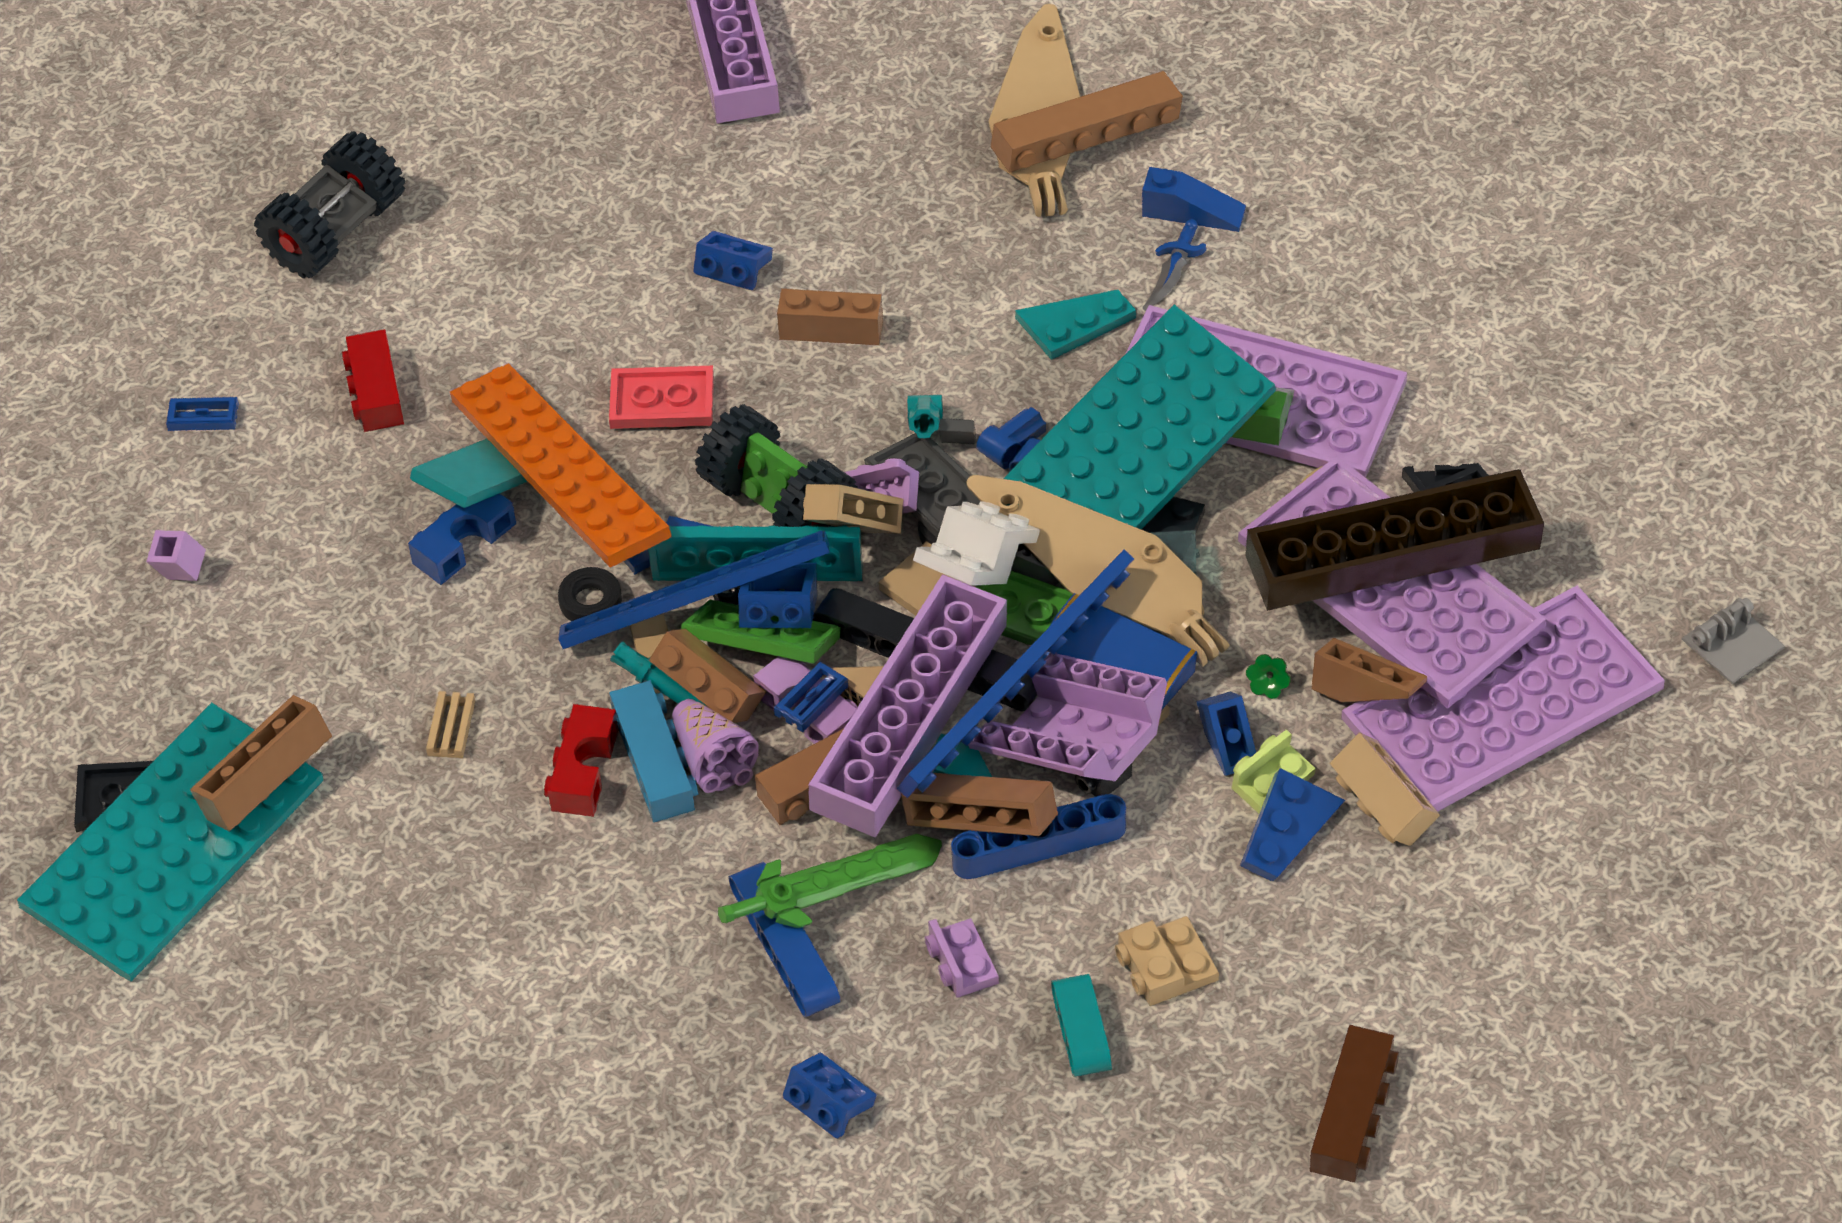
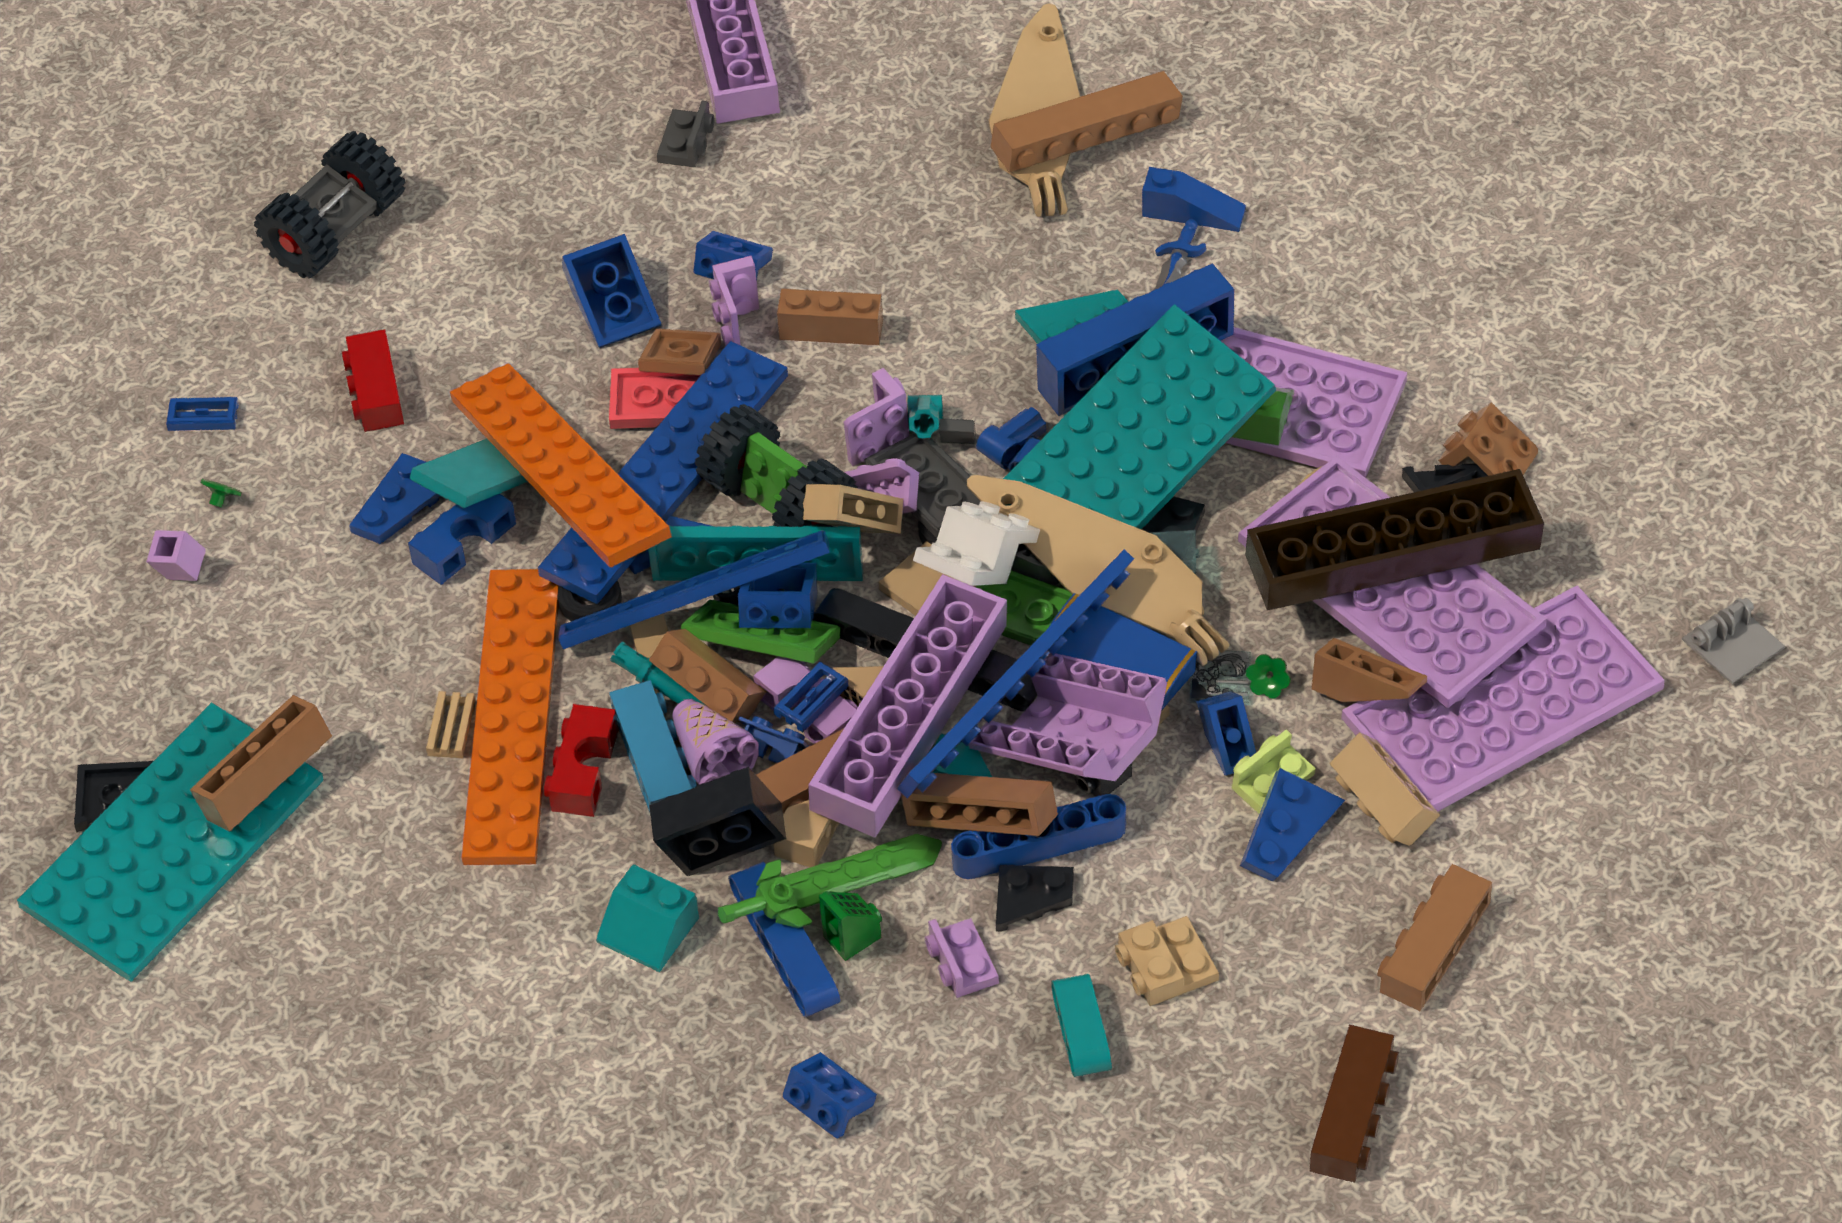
none -> green plant [200,479,242,507]
none -> blue wing [349,453,440,544]
none -> orange plate [462,569,559,865]
none -> blue plate [538,341,788,604]
none -> blue slope [562,234,662,348]
none -> teal slope [596,864,699,973]
none -> medium nougat tile [638,329,721,375]
none -> black brick [649,767,786,876]
none -> dark grey bracket [657,101,714,167]
none -> lavender bracket [709,256,759,346]
none -> blue hinge [739,716,809,764]
none -> tan slope [774,800,839,867]
none -> green slope [819,891,882,961]
none -> lavender bracket [844,368,910,466]
none -> black wing [996,865,1074,932]
none -> blue brick [1036,263,1235,416]
none -> piece [1190,650,1251,705]
none -> medium nougat brick [1377,864,1492,1011]
none -> medium nougat bracket [1438,402,1538,476]

